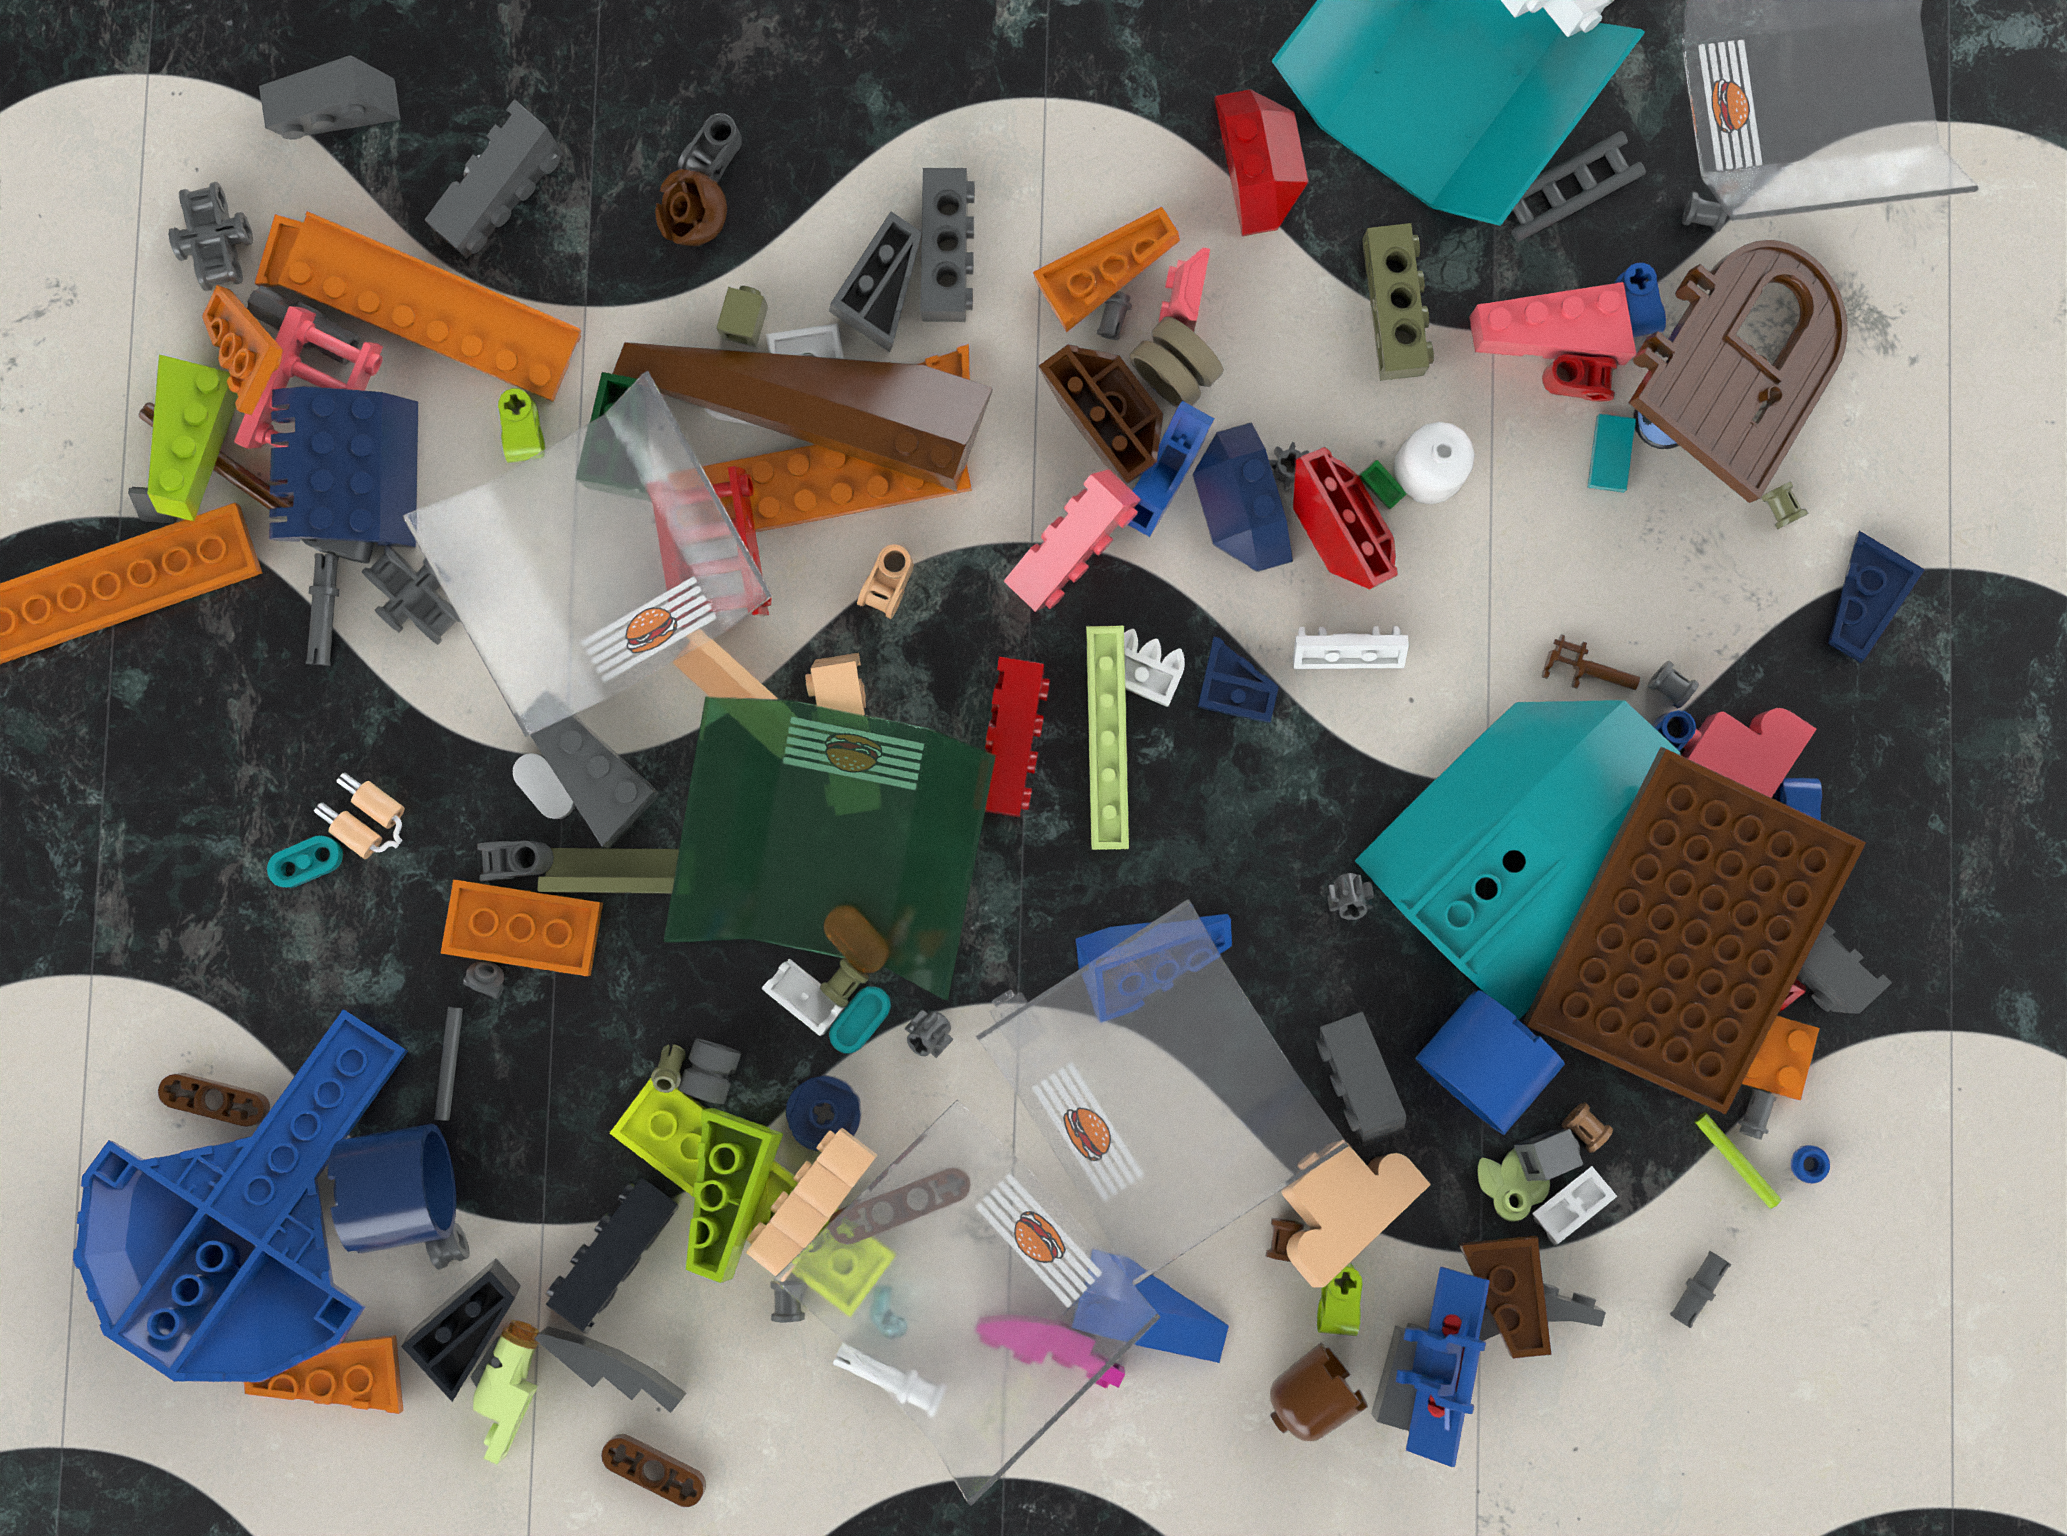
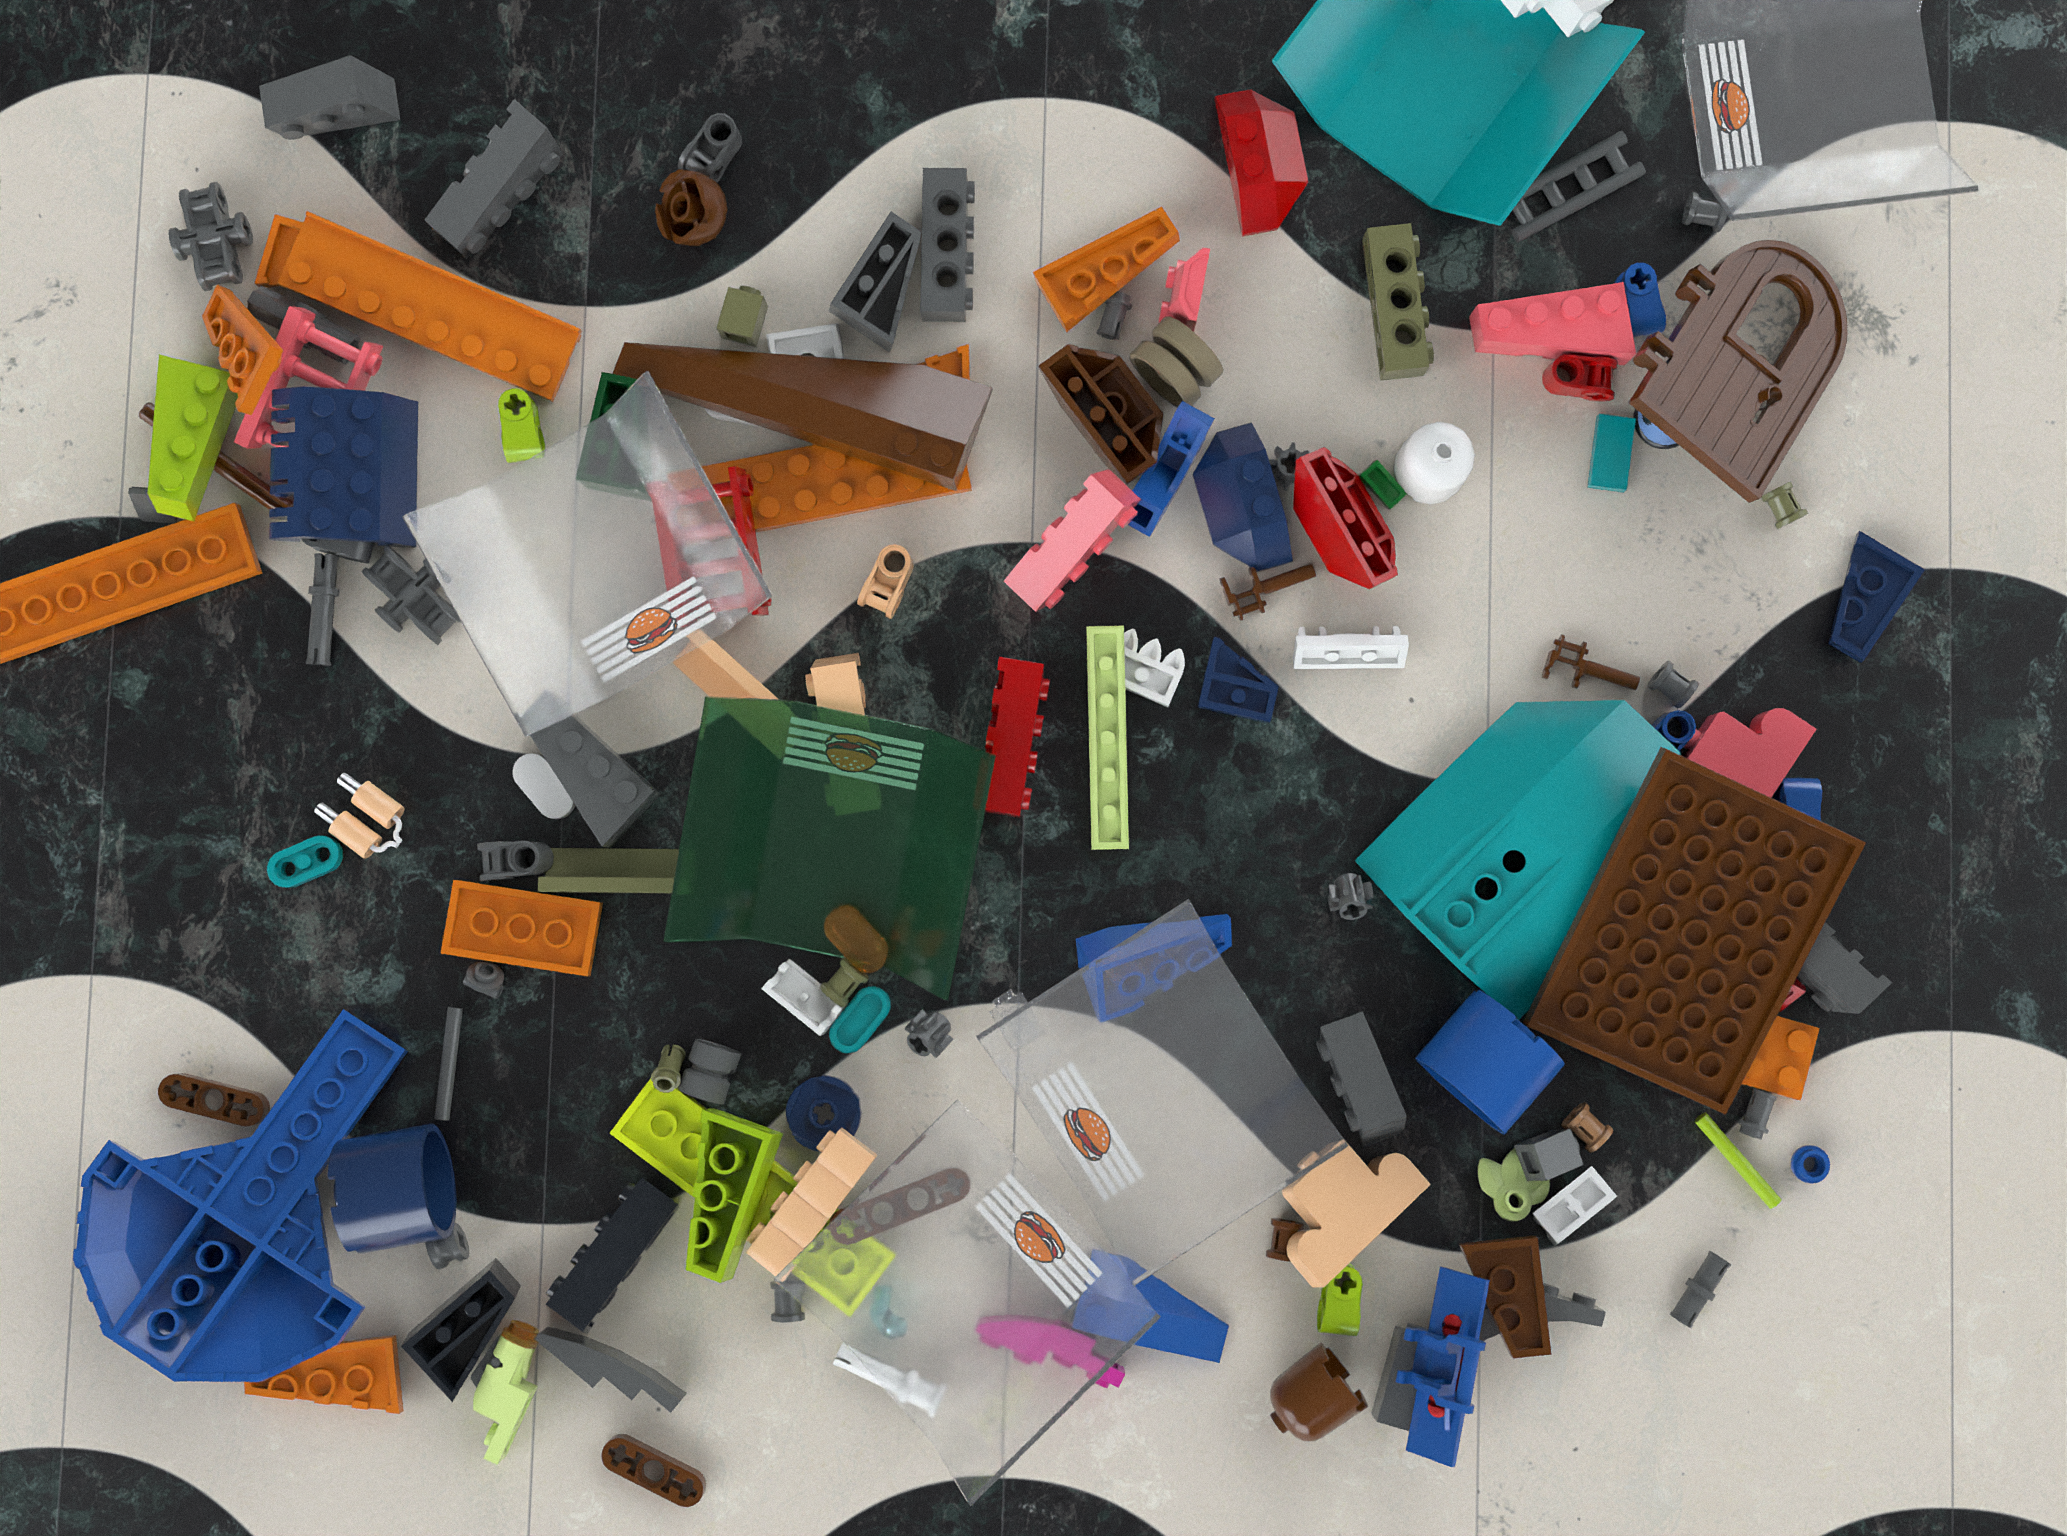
none -> reddish brown piece [1219,563,1316,621]

